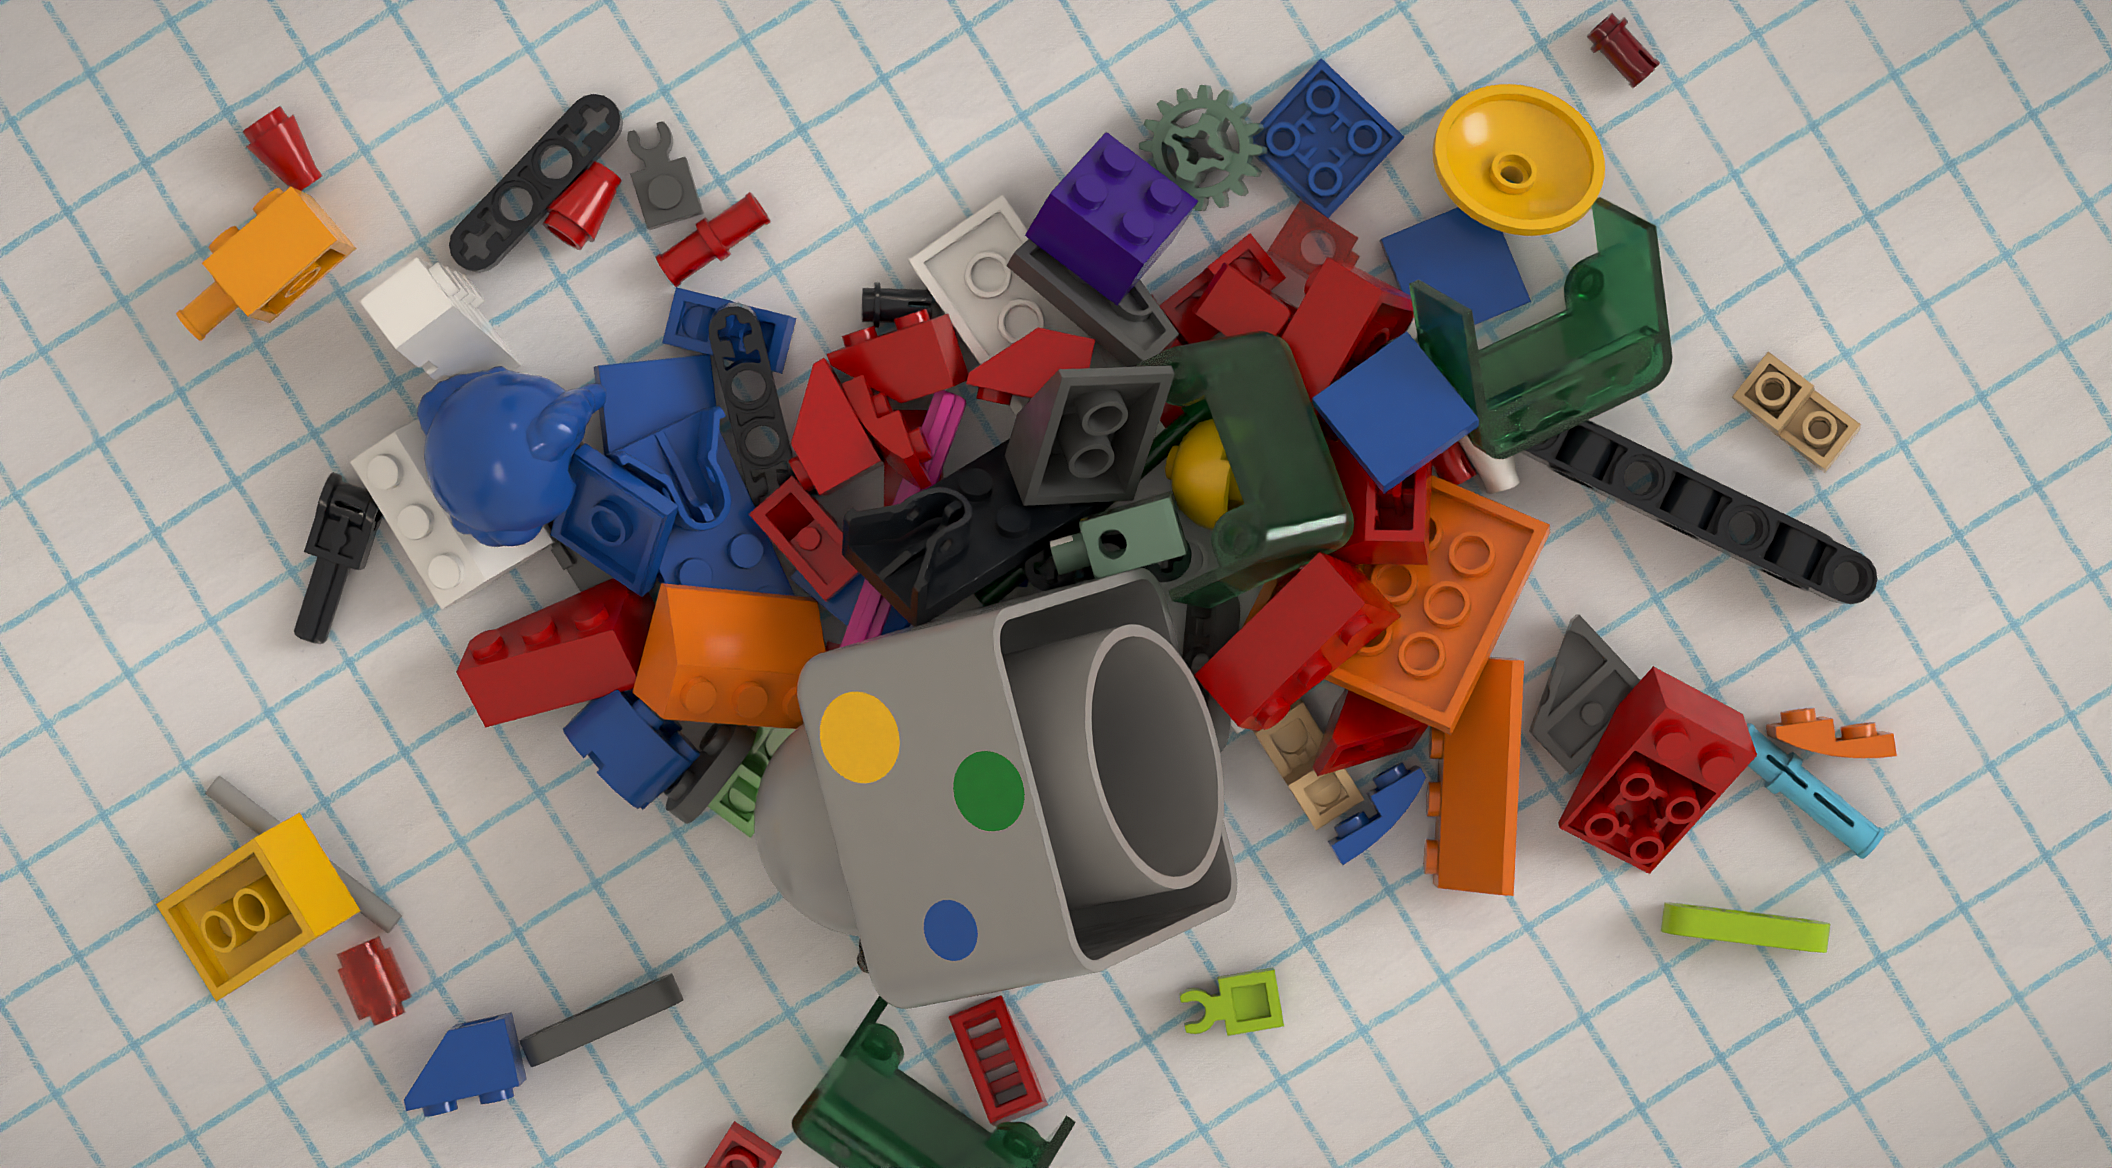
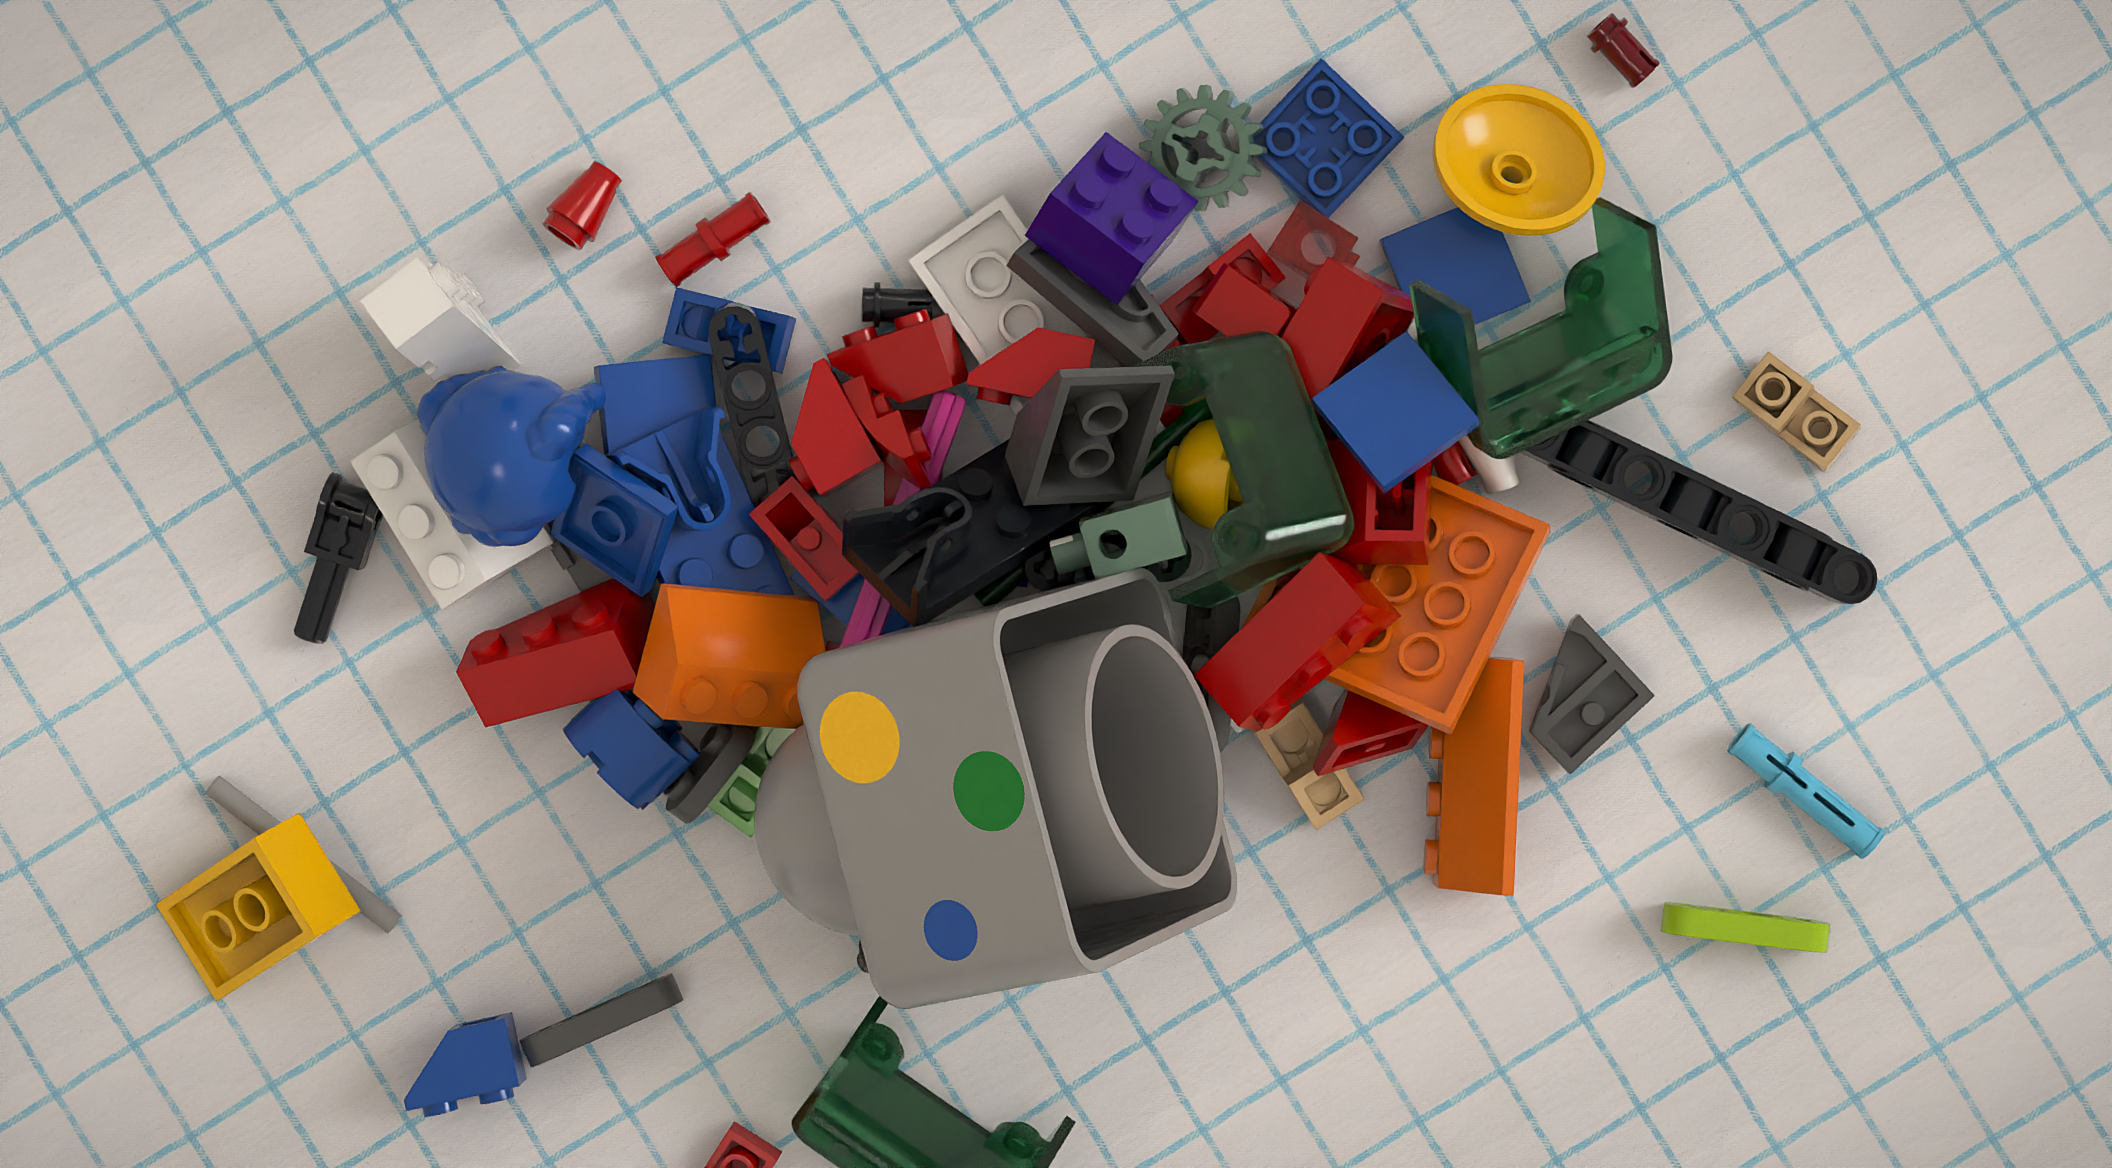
light orange brick [176,186,357,341] -> none
red cone [242,106,322,191] -> none
clear red brick [336,936,412,1026] -> none
black beam [449,94,623,273] -> none
dark grey plate [627,121,704,230] -> none
red slope [949,995,1048,1127] -> none
lime plate [1179,967,1284,1036] -> none
blue slope [1328,762,1426,865] -> none
red slope [1558,666,1757,874] -> none
orange slope [1766,708,1897,758] -> none

